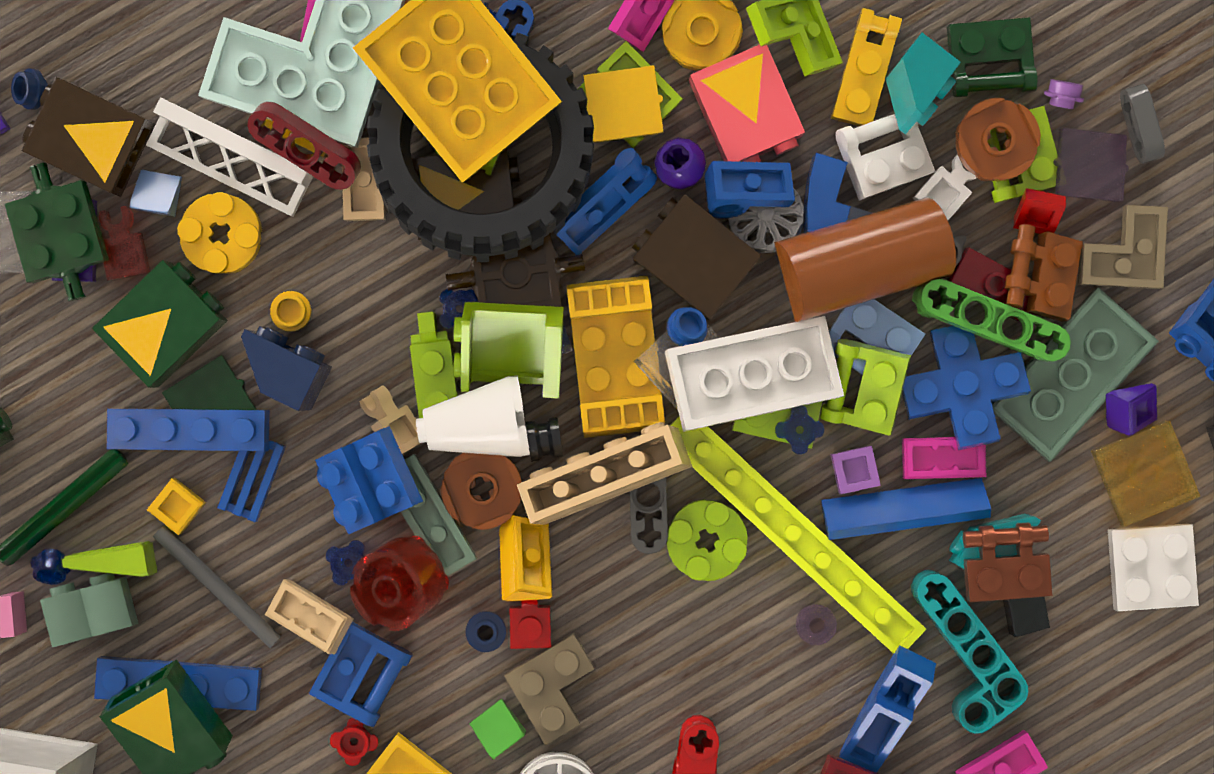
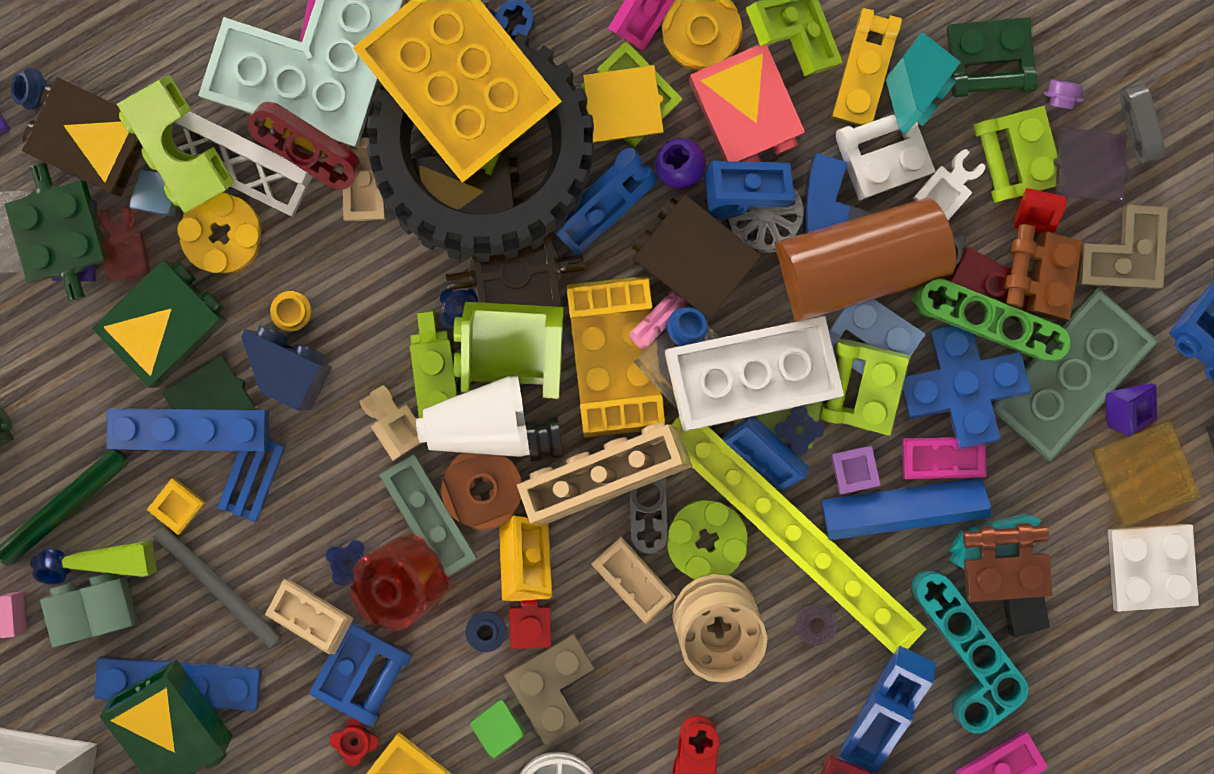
blue plate [315,426,423,534] -> none
dark orange plate [955,98,1041,182] -> none
none -> lime arch [117,74,235,213]
none -> tan plate [591,536,676,624]
none -> bright pink axle [630,290,688,349]
none -> tan wheel [672,574,768,682]
none -> blue plate [722,416,810,493]

